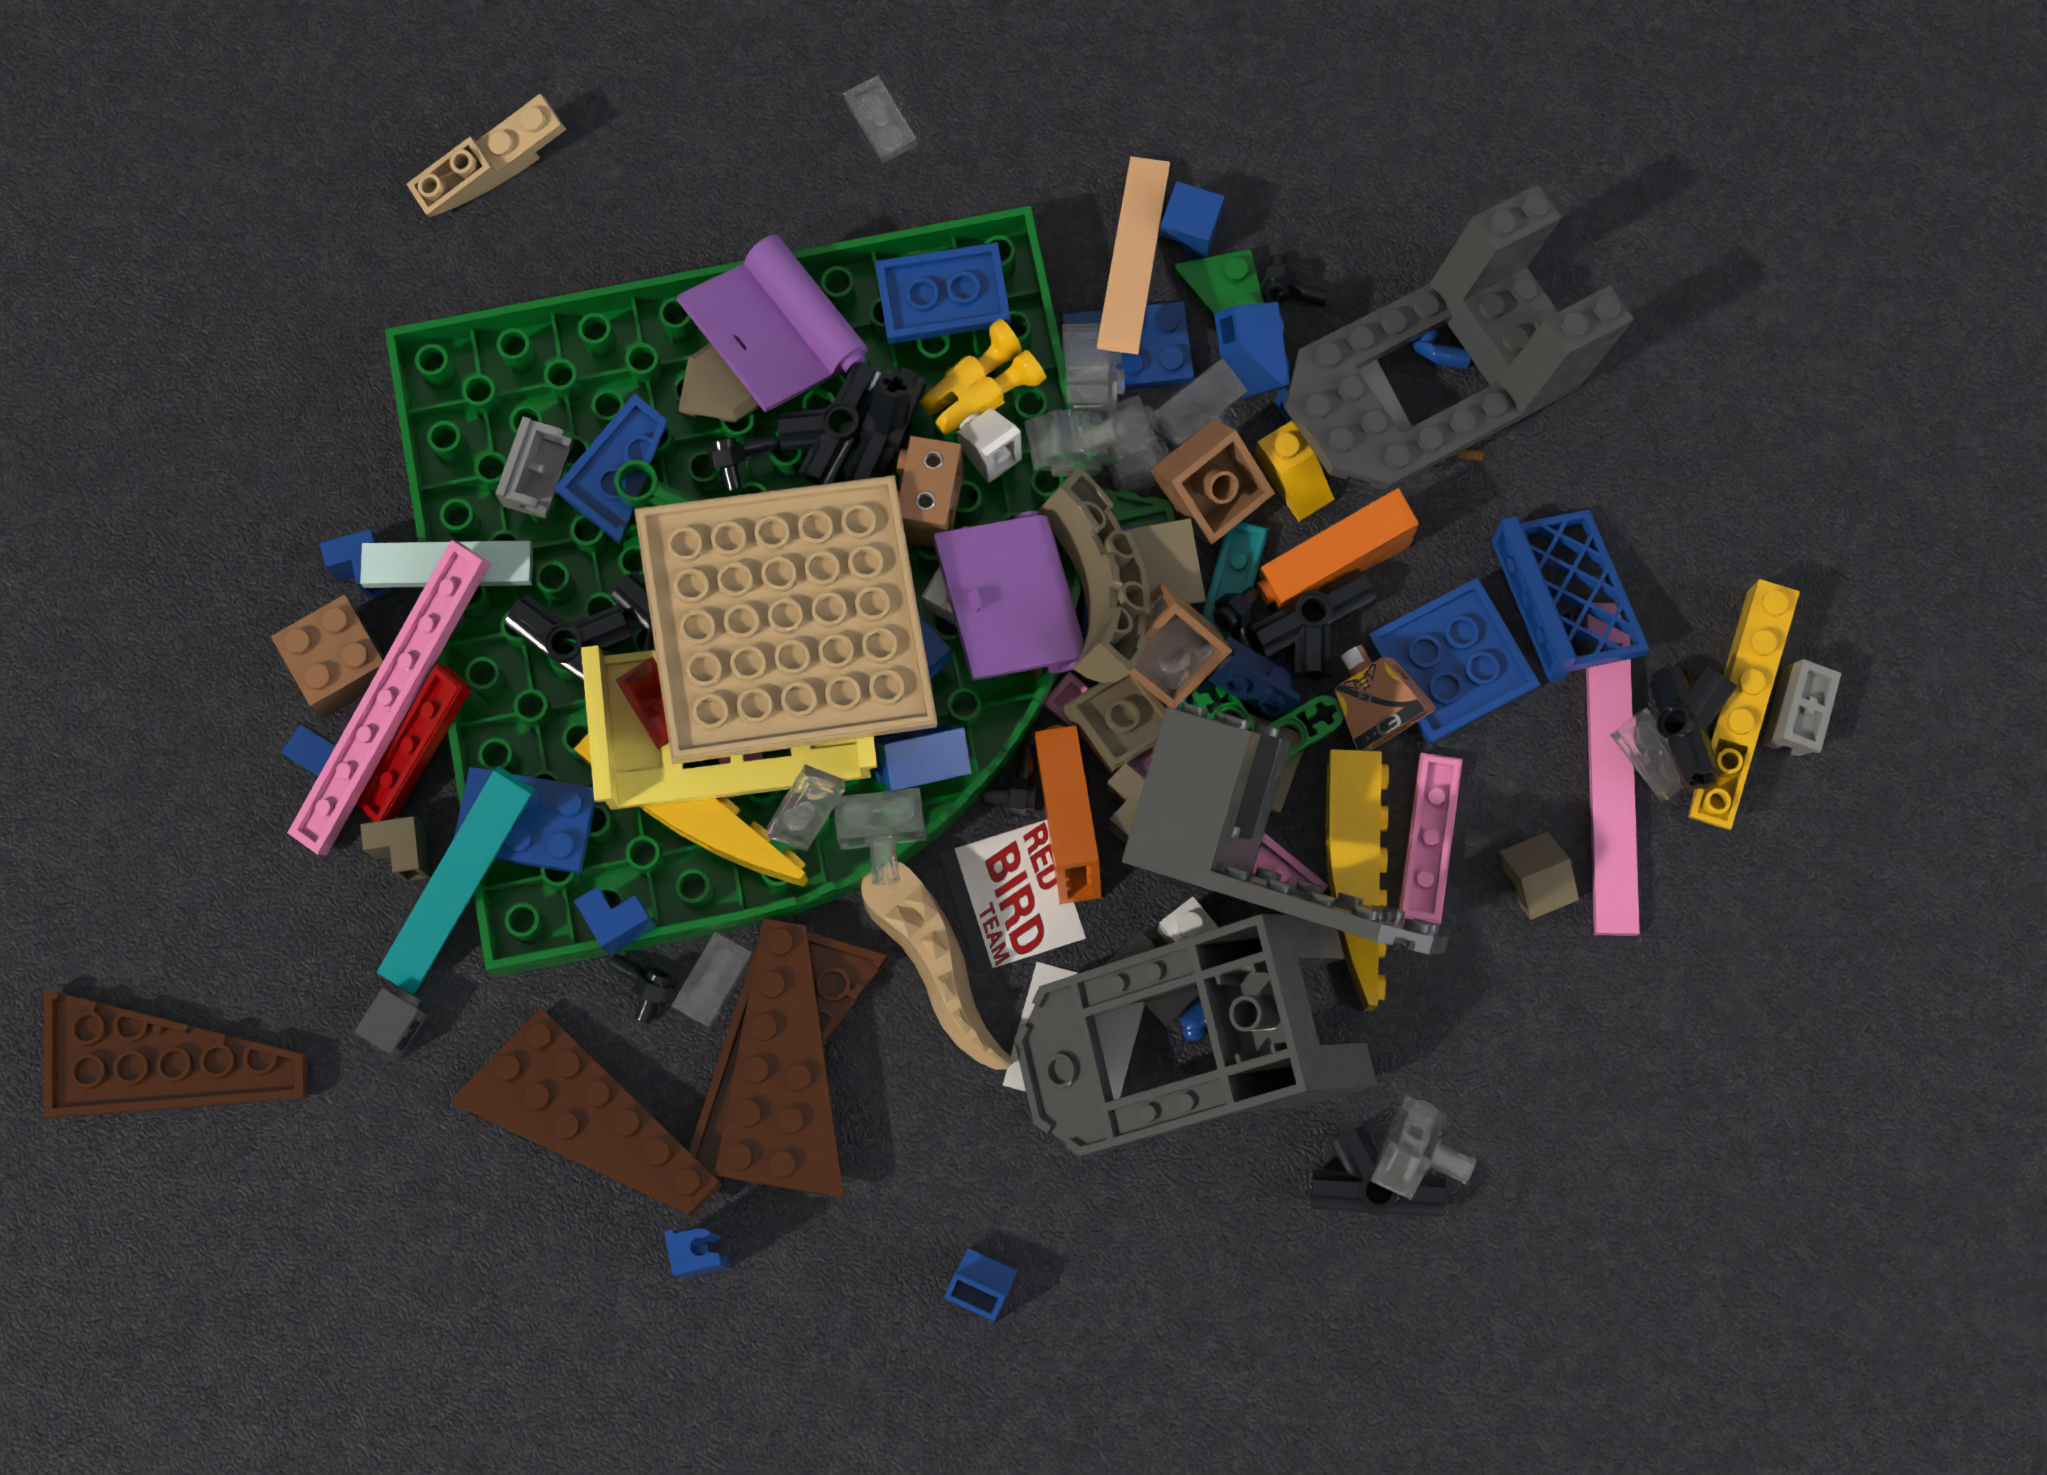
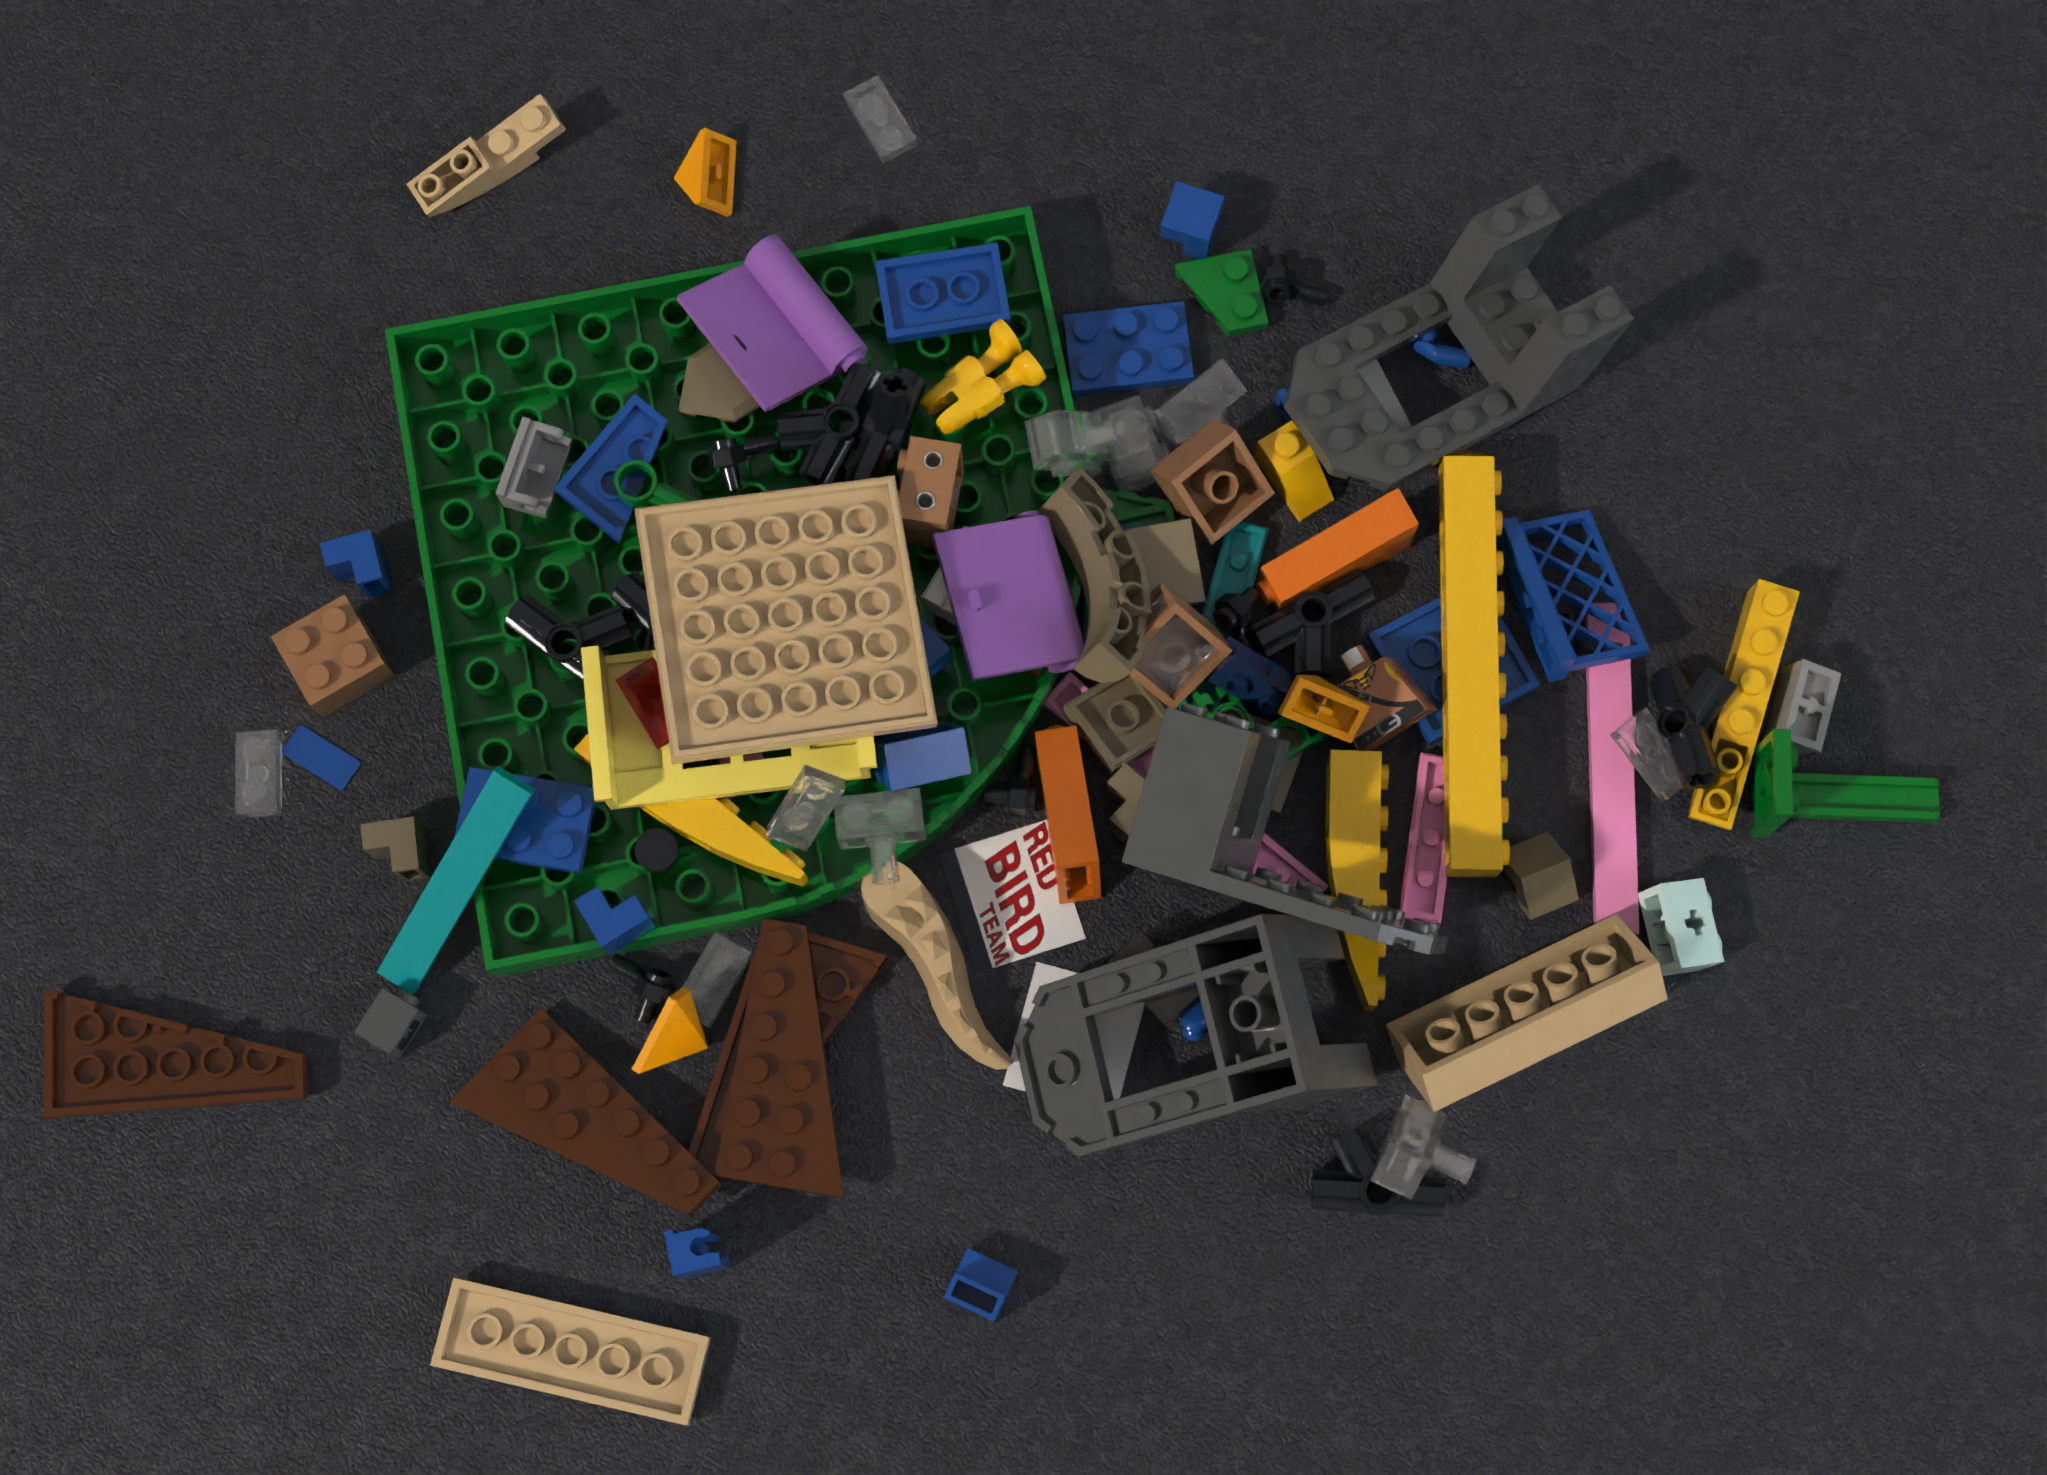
bright pink plate [287,540,491,856] -> none
red tile [356,664,472,822] -> none
light aqua tile [360,541,533,588] -> none
white slope [957,408,1022,483] -> none
clear brick [1062,323,1125,421] -> none
light nougat tile [1097,156,1170,355] -> none
white brick [1157,896,1218,944] -> none
blue slope [1214,302,1290,399] -> none
none -> clear plate [235,729,282,818]
none -> tan plate [430,1278,711,1426]
none -> light orange slope [632,987,708,1074]
none -> black tile [635,828,680,873]
none -> light orange slope [674,128,737,217]
none -> light orange slope [1278,674,1370,744]
none -> tan brick [1386,914,1668,1112]
none -> yellow brick [1438,456,1510,877]
none -> light aqua brick [1637,878,1725,976]
none -> green bracket [1749,729,1941,838]

